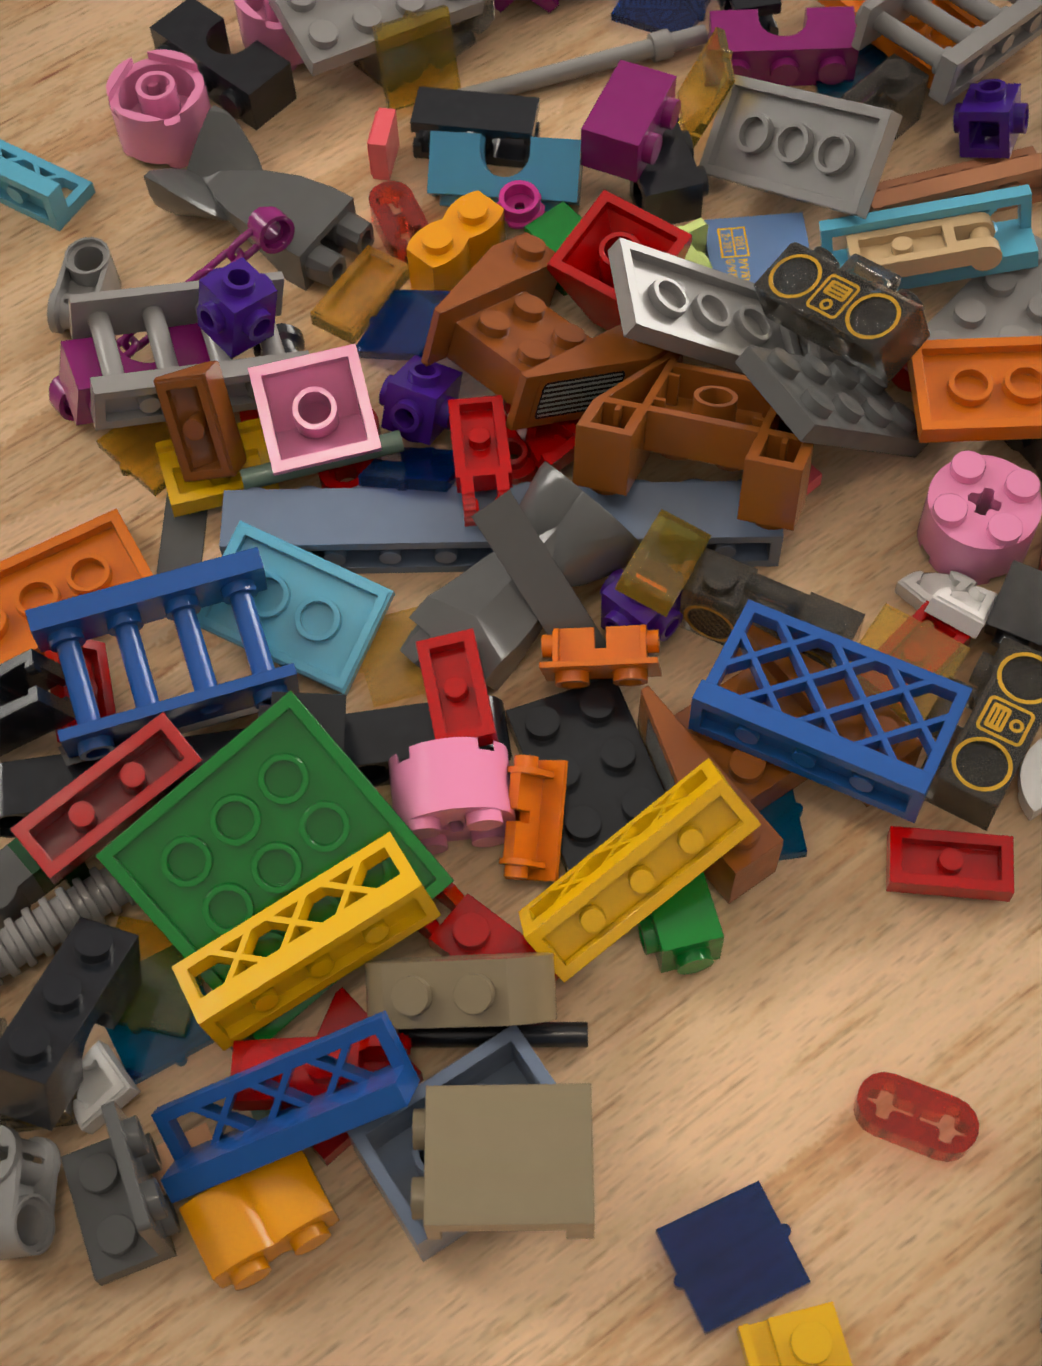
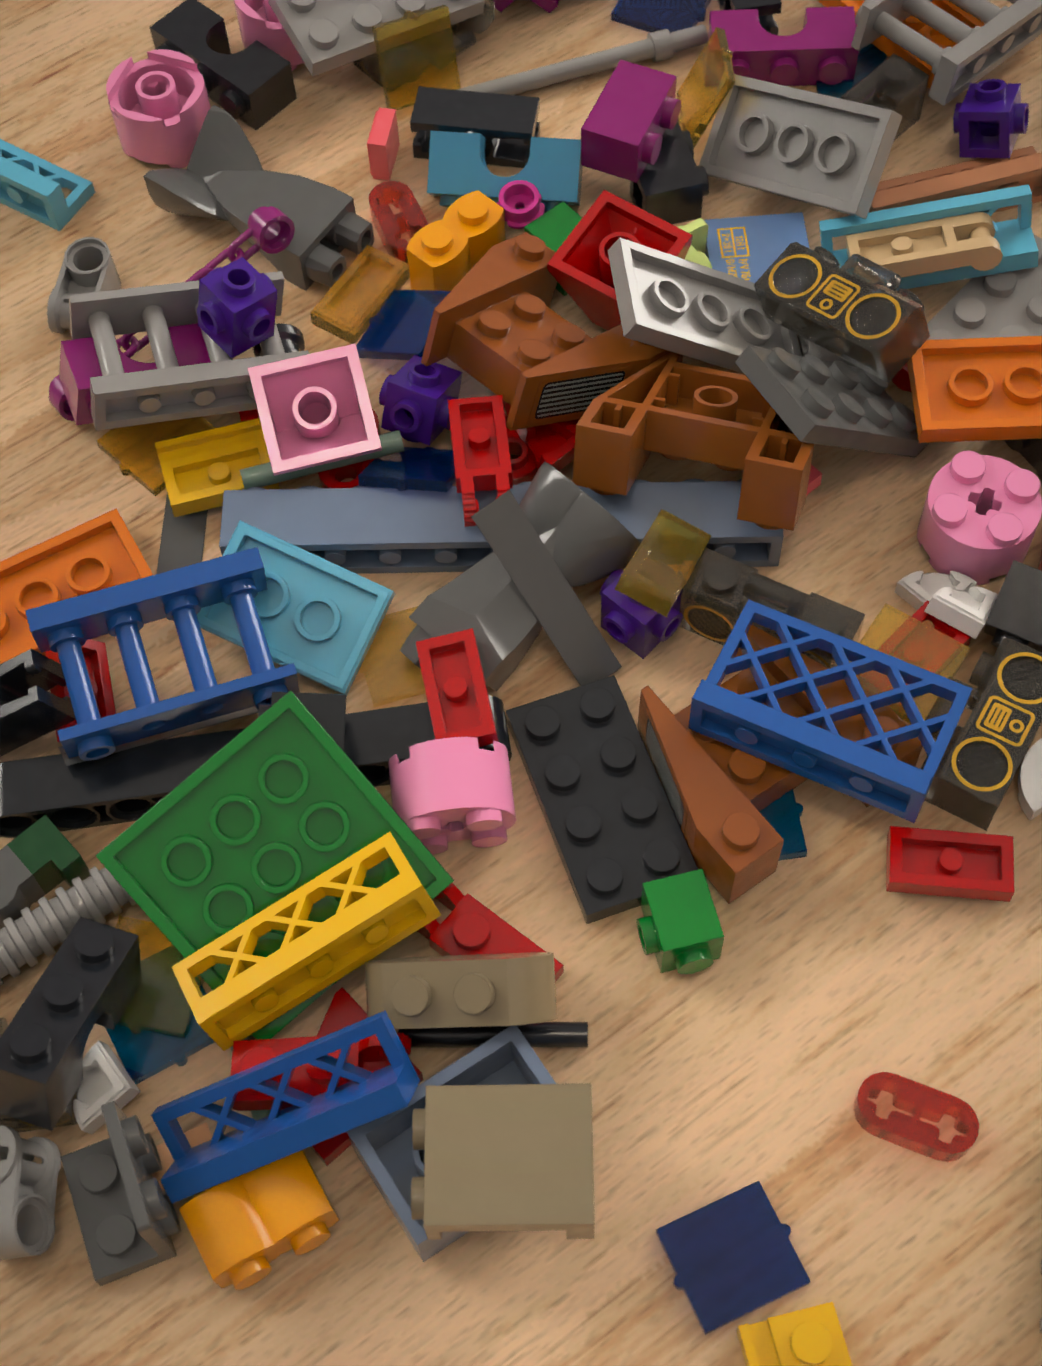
red brick [10,712,202,885] -> none
dark orange slope [153,361,247,482] -> none
orange hinge [499,755,568,882] -> none
yellow fence [518,758,761,983] -> none
orange hinge [539,624,662,689] -> none

